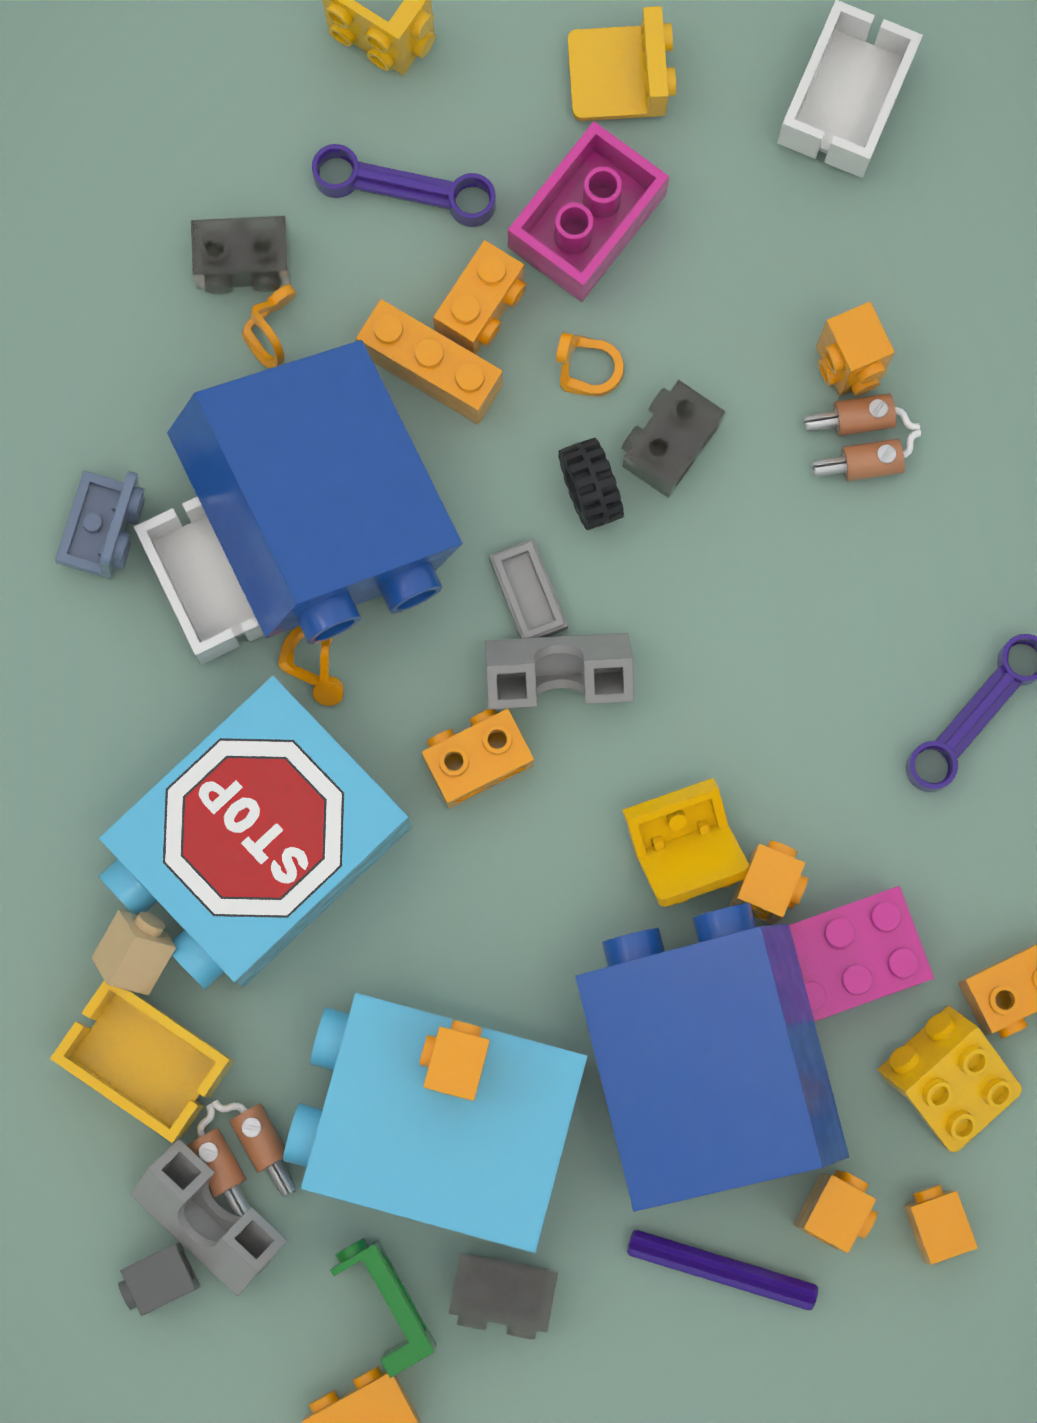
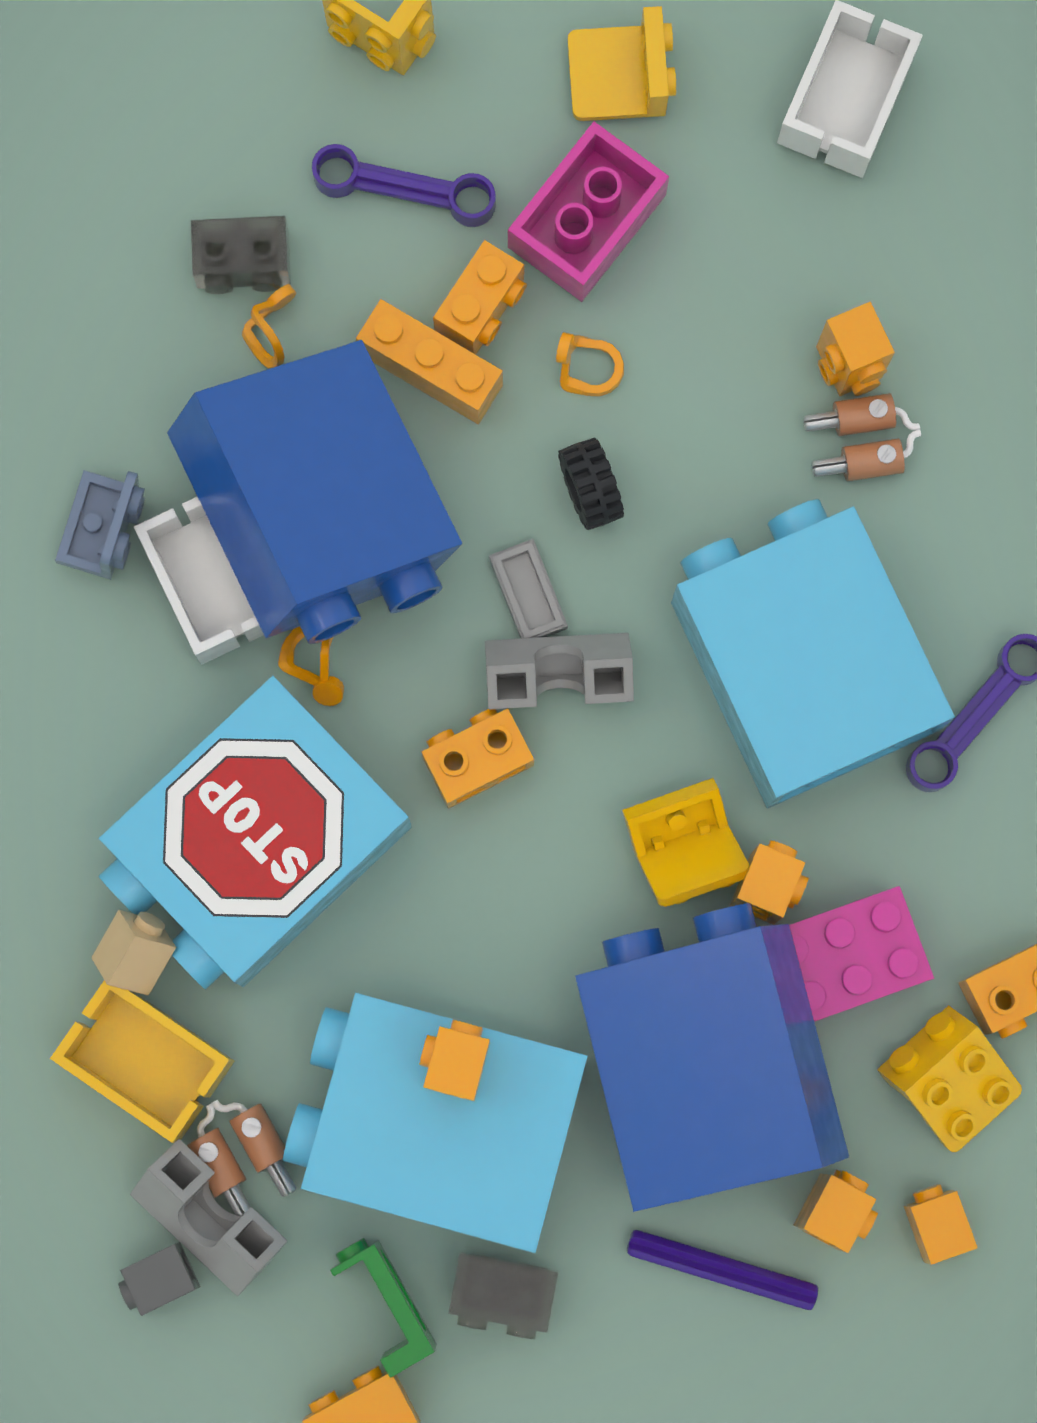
clear smoke brick [621,379,726,498] -> none
none -> medium azure brick [671,499,955,809]

